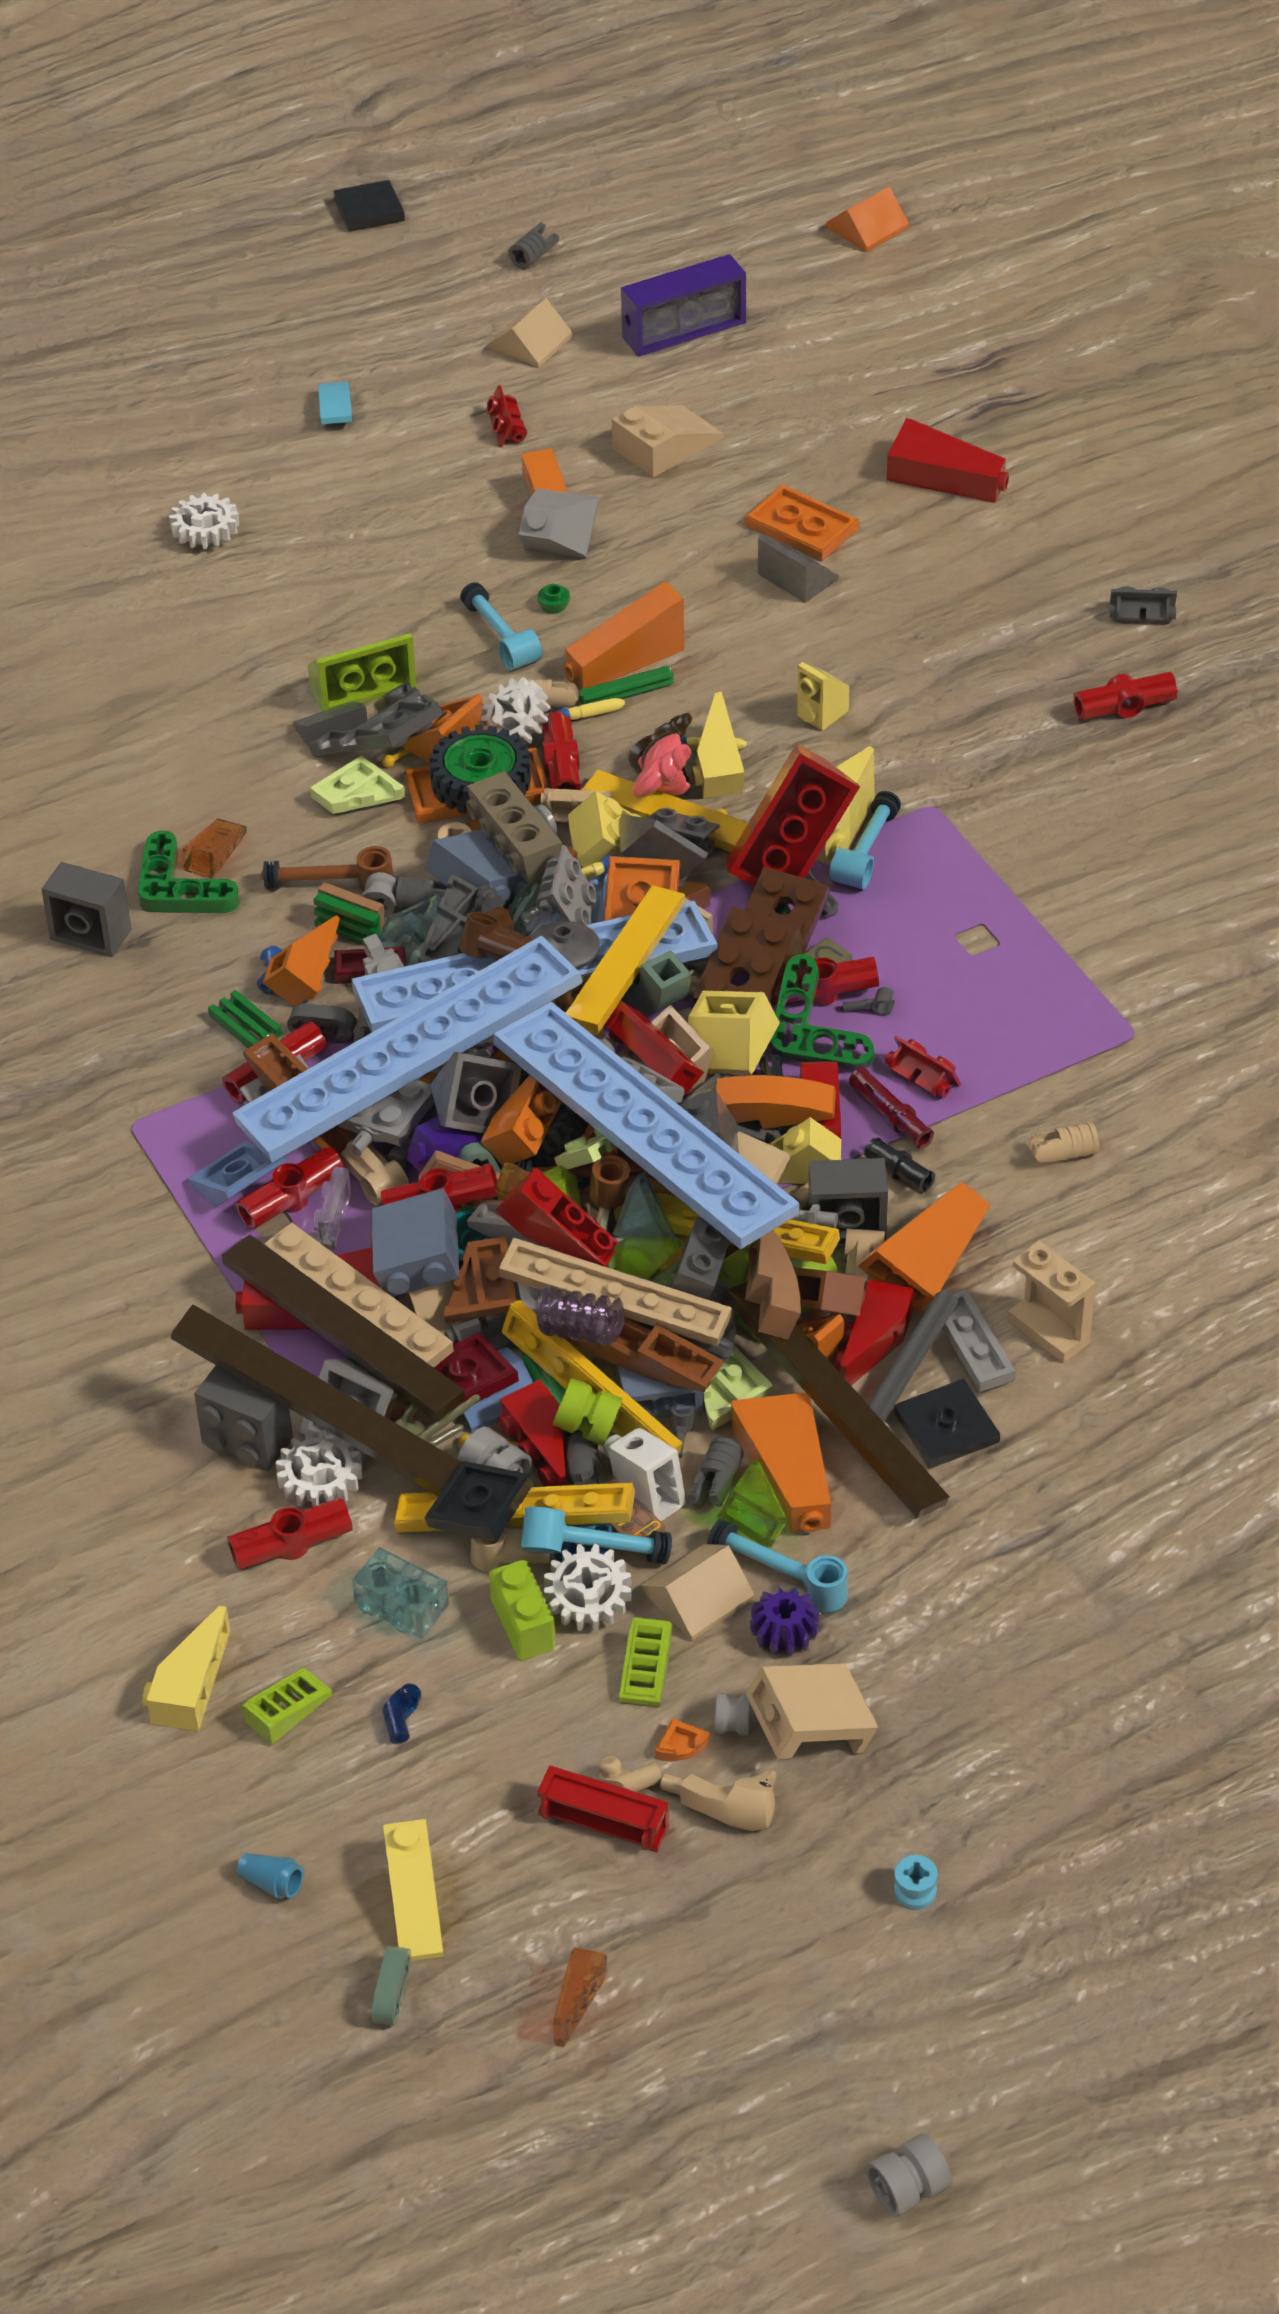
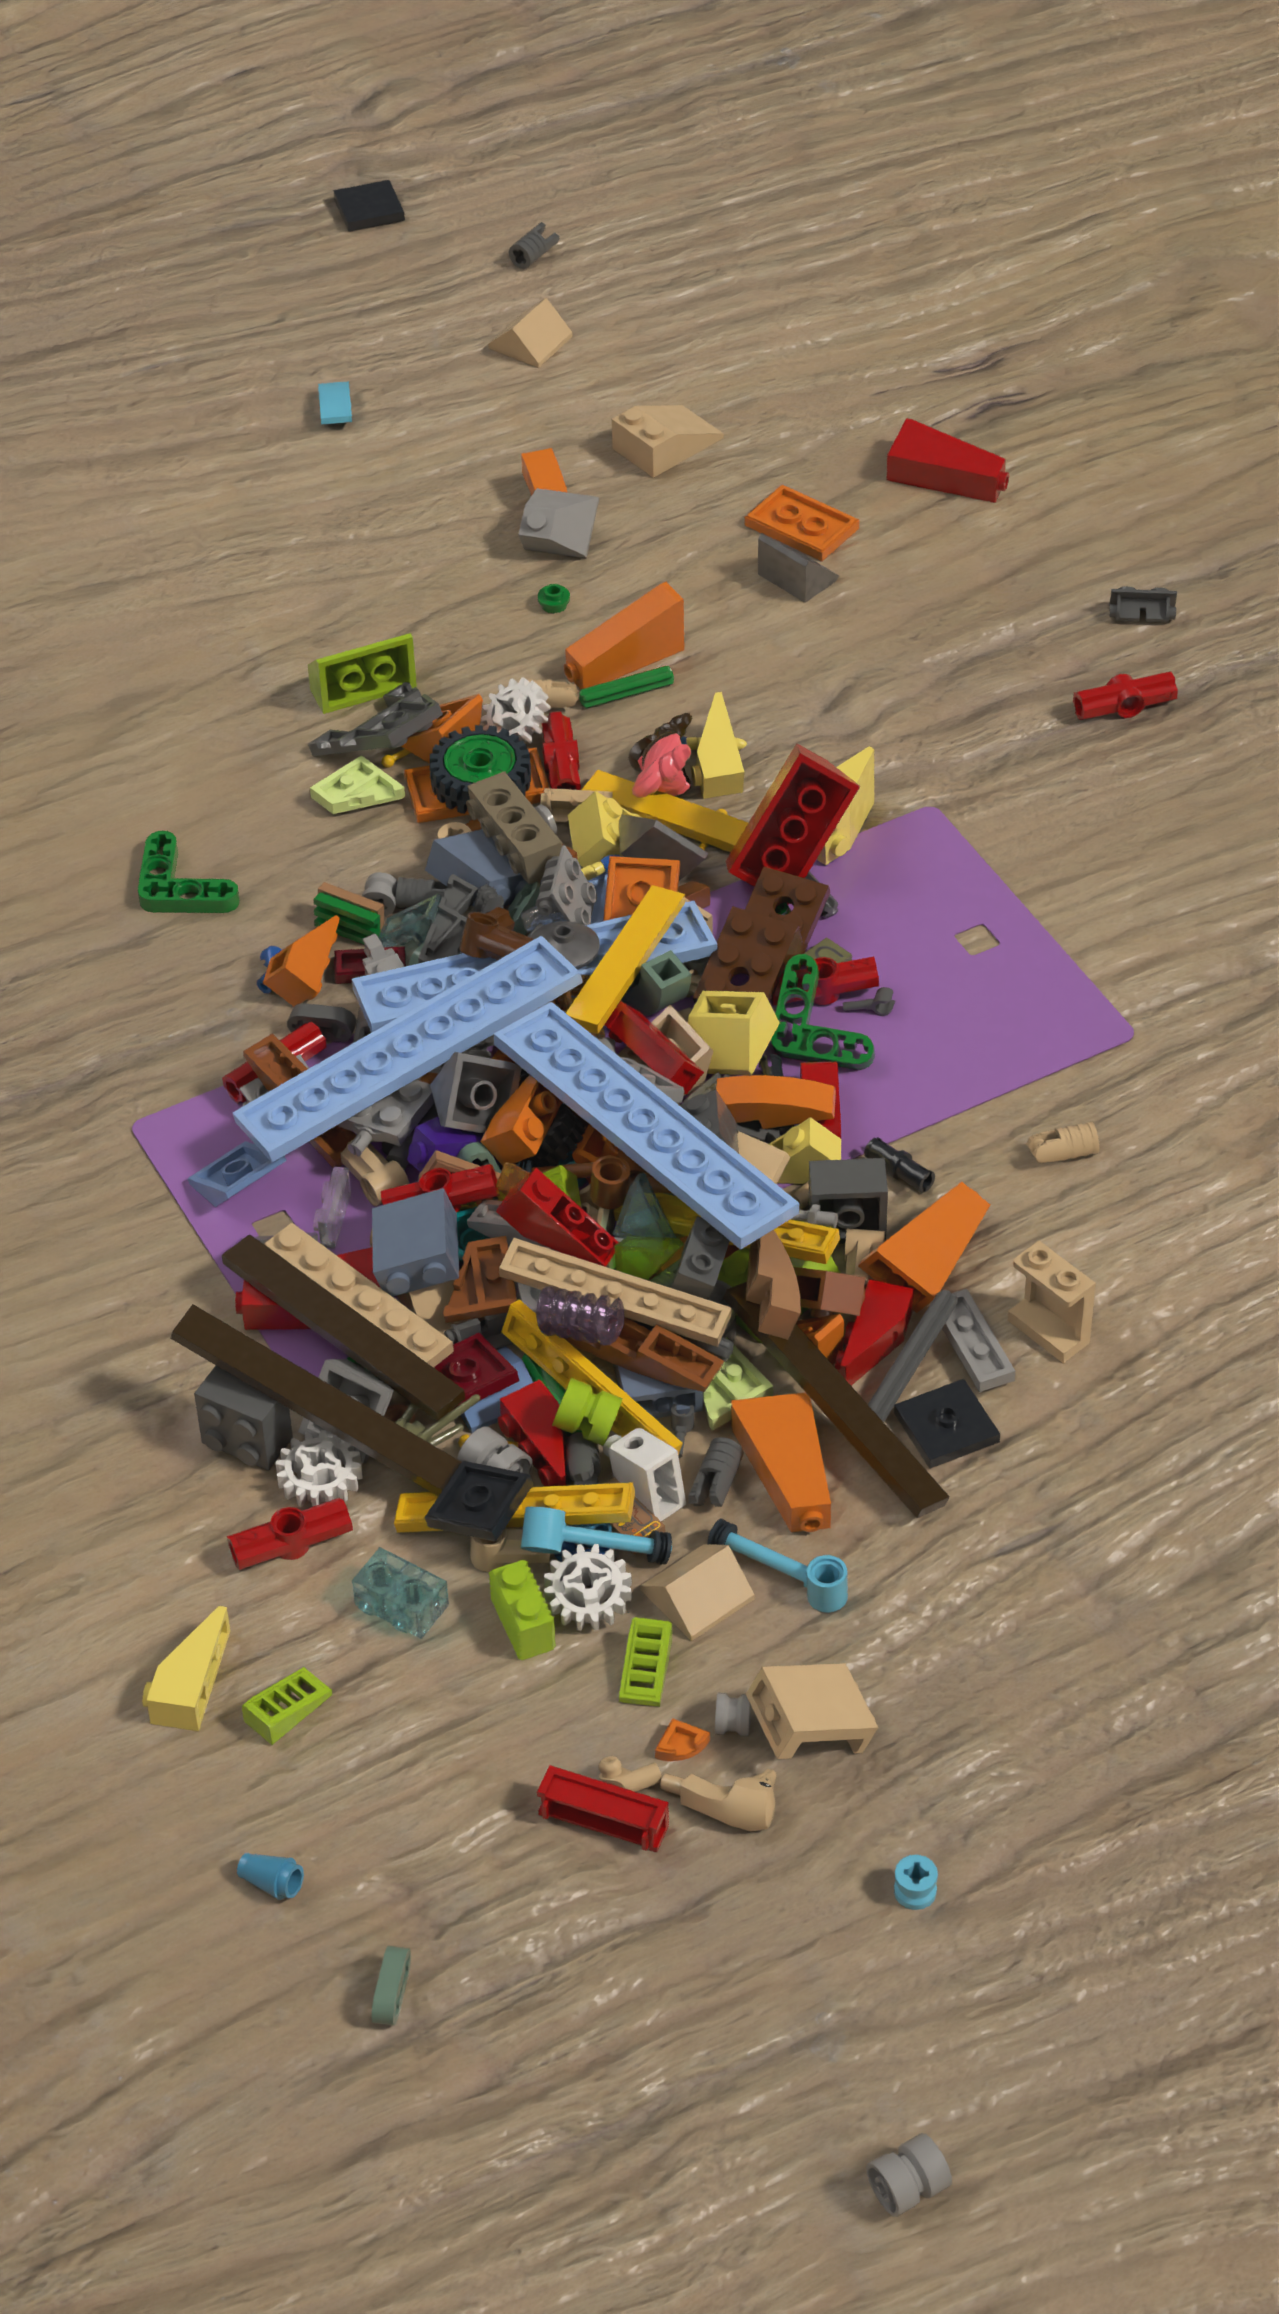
dark grey brick [41,862,132,957] -> none
white gear [169,493,240,549] -> none
clear orange slope [183,818,247,878] -> none
green tile [208,990,282,1048] -> none
red piece [235,1146,345,1229] -> none
dark orange piece [261,846,394,891] -> none
dark grey slope [293,701,367,745] -> none
clear blue arm [382,1683,422,1744] -> none
light yellow slope [383,1819,444,1961] -> none
medium azure piece [460,582,542,671] -> none
red hinge [486,385,527,447] -> none
clear orange slope [553,1947,607,2047] -> none
yellowish green wing [554,1129,618,1169] -> none
light yellow piece [556,698,625,720] -> none
dark purple brick [621,254,746,357] -> none
dark grey hinge [648,808,720,853] -> none
clear neon green slope [717,1461,788,1547] -> none
dark purple gear [750,1585,819,1657] -> none
light yellow slope [797,662,849,731] -> none
orange slope [826,186,909,252] -> none
medium azure piece [829,791,901,889] -> none
dark red pin [849,1067,934,1149] -> none
red hinge [885,1036,961,1097] -> none

